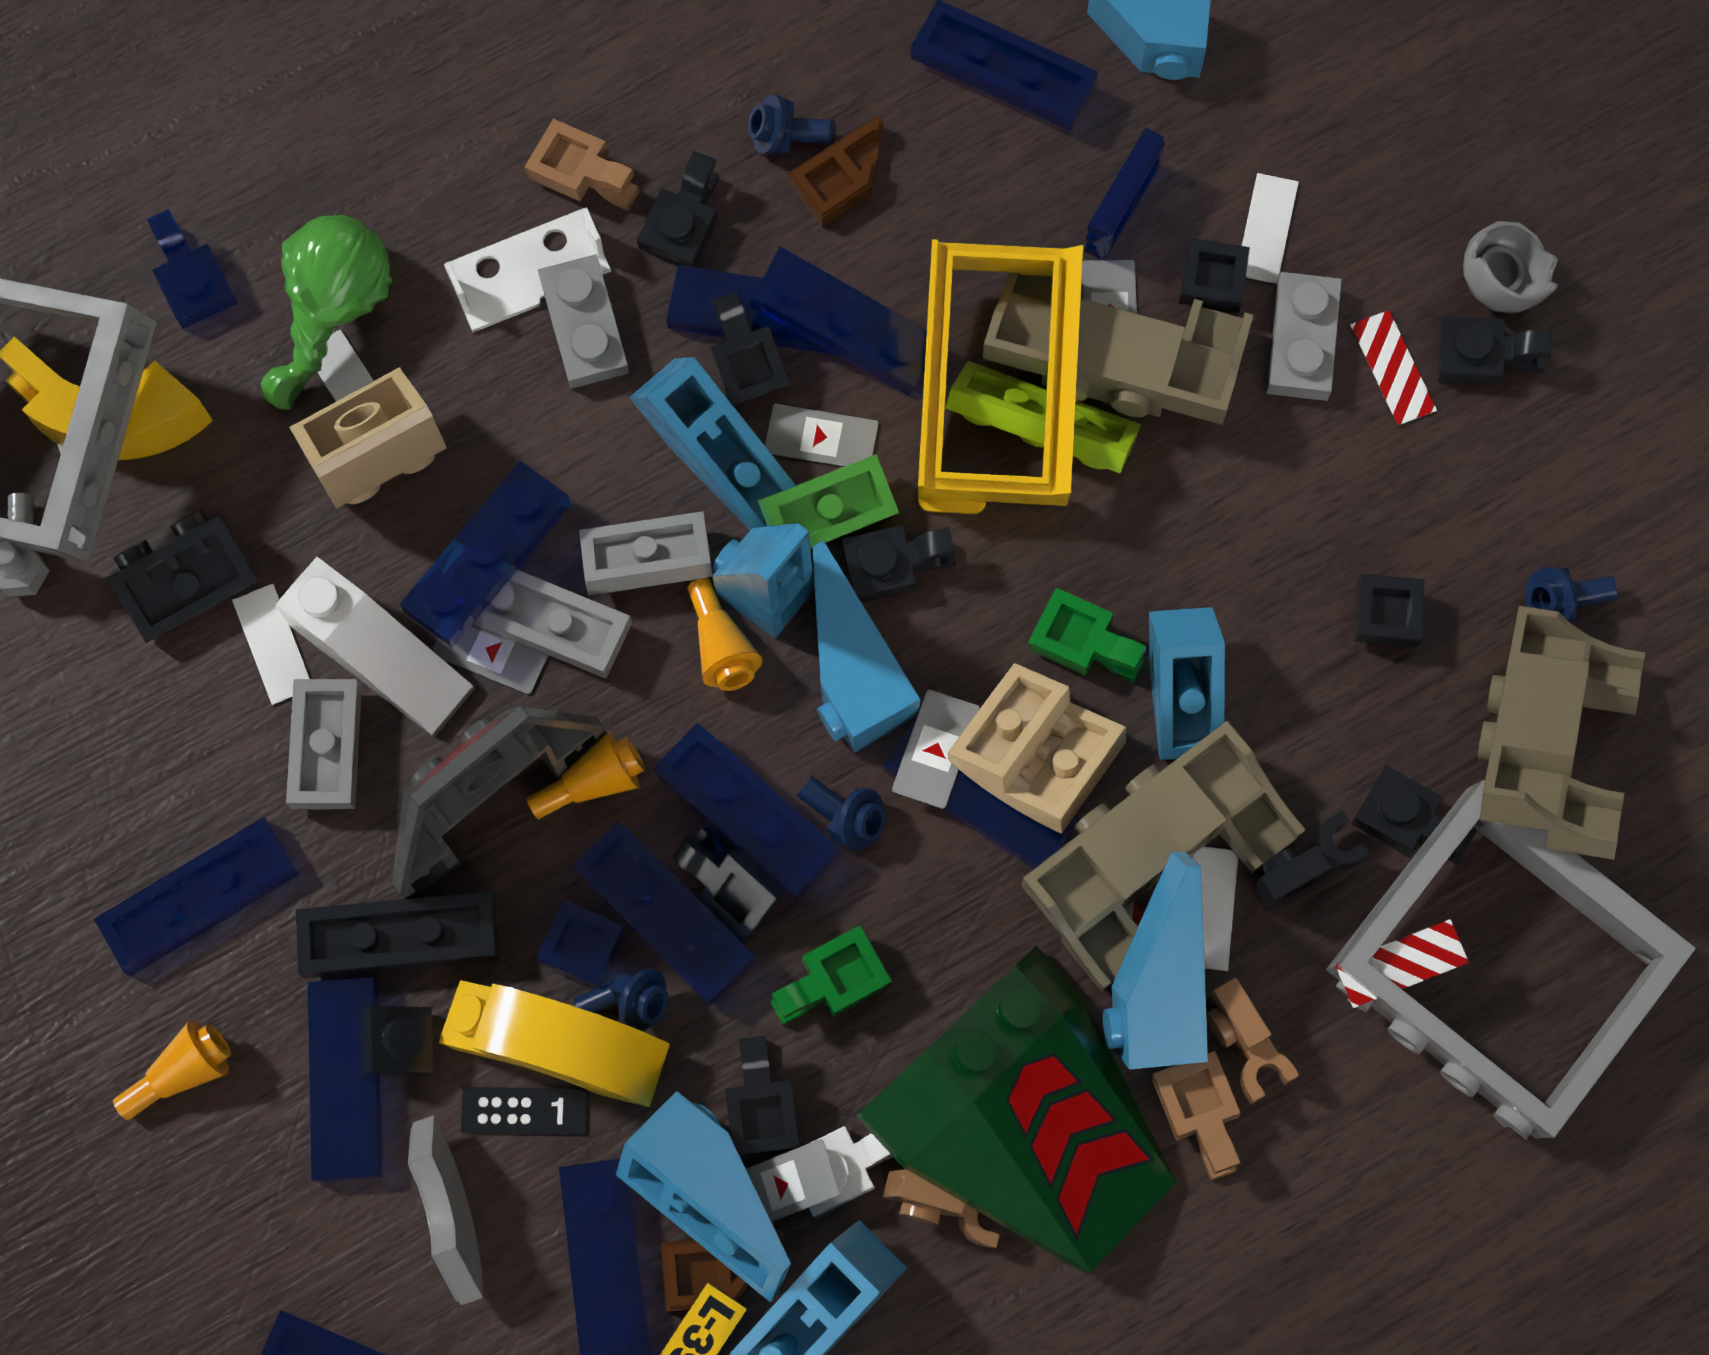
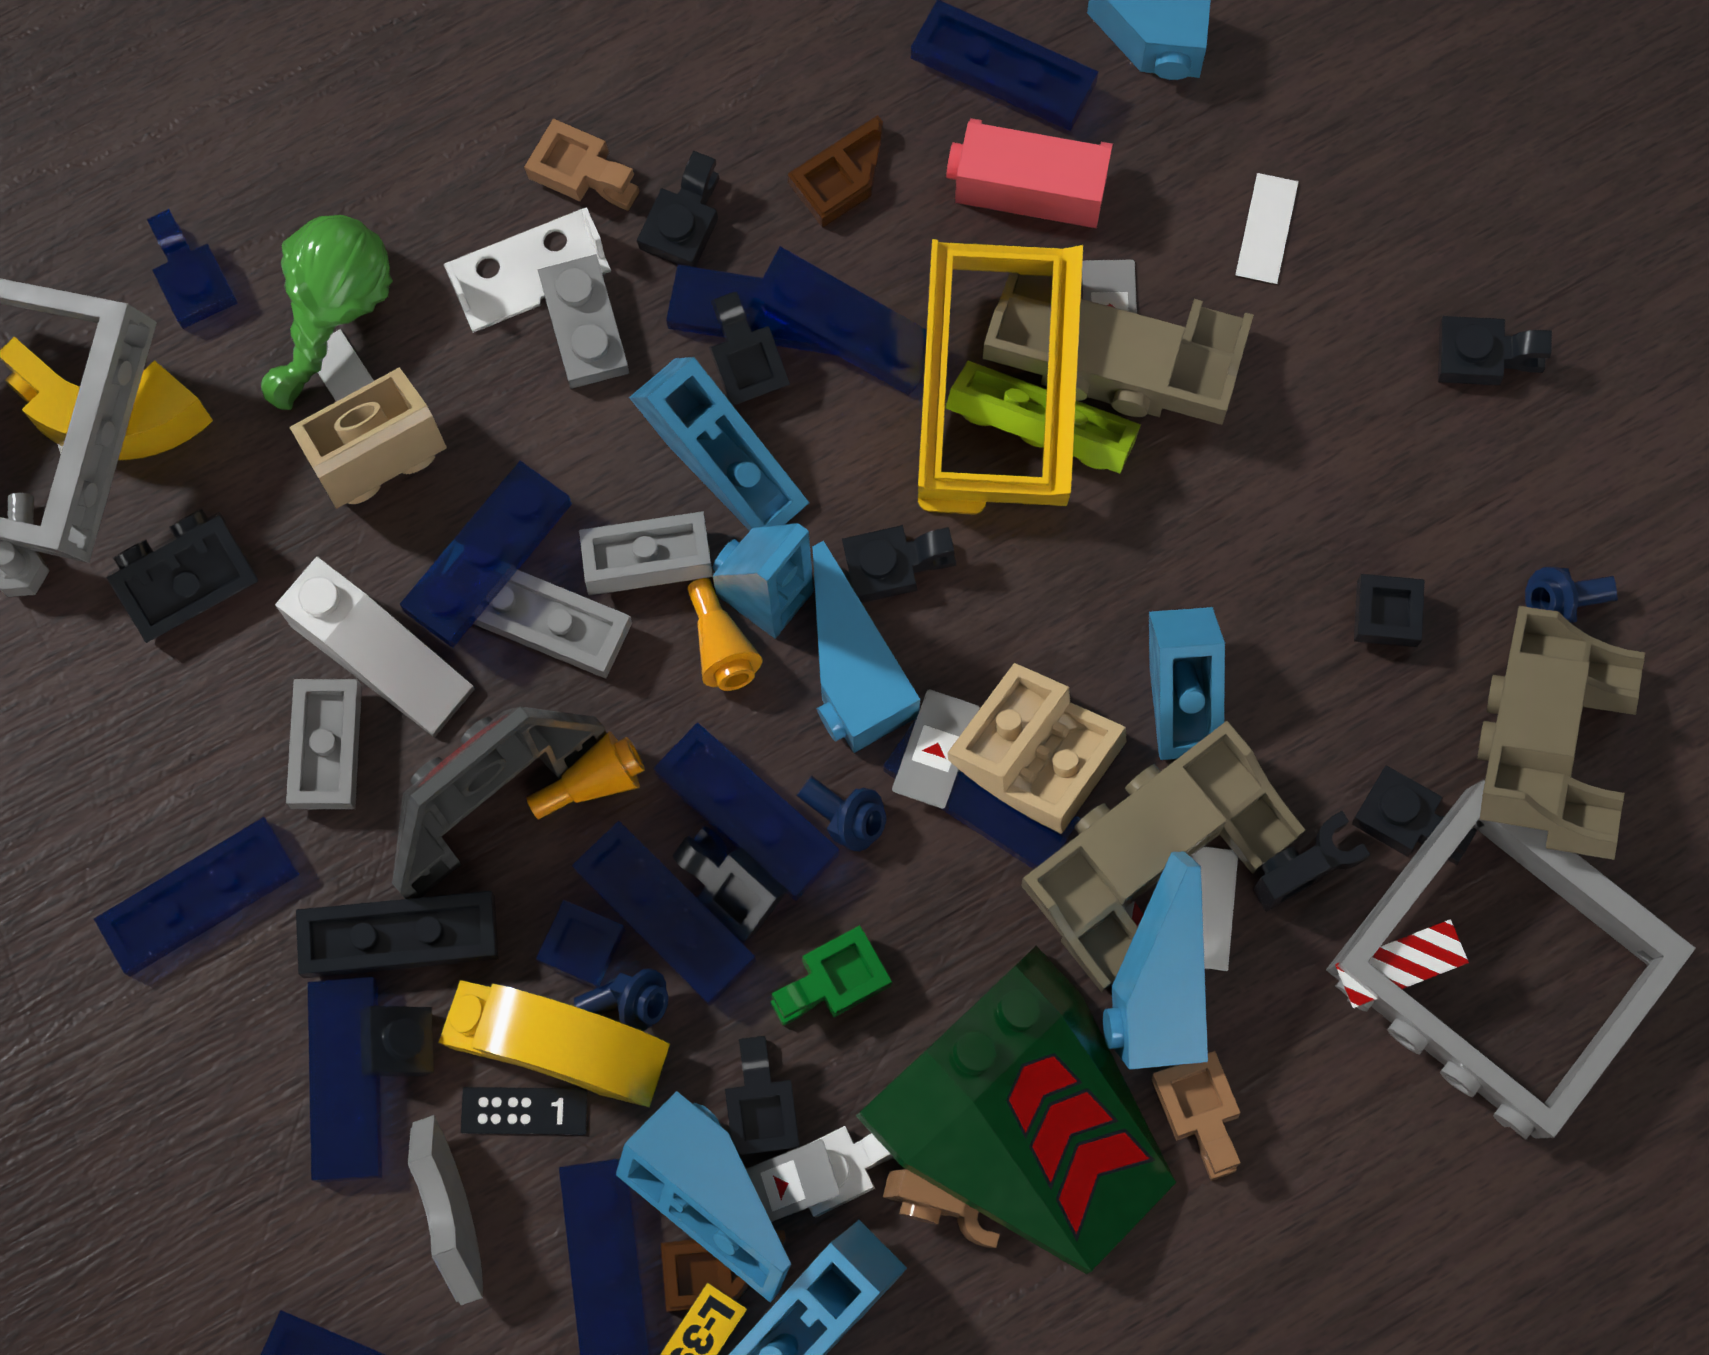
light orange cone [113,1020,231,1120] -> none
white sticker [232,584,310,705] -> none
light grey sticker [432,614,548,694] -> none
dark blue plate [748,94,836,155] -> none
bright green plate [758,454,899,549] -> none
light grey sticker [765,404,879,467] -> none
green plate [1028,588,1146,683] -> none
clear blue tile [1084,127,1165,260] -> none
black plate [1179,238,1250,313] -> none
medium nougat plate [1206,977,1299,1105] -> none
light grey plate [1266,272,1342,401] -> none
sticker [1350,310,1437,425] -> none
light grey hair [1463,221,1558,314] -> none
none -> coral brick [946,118,1113,229]

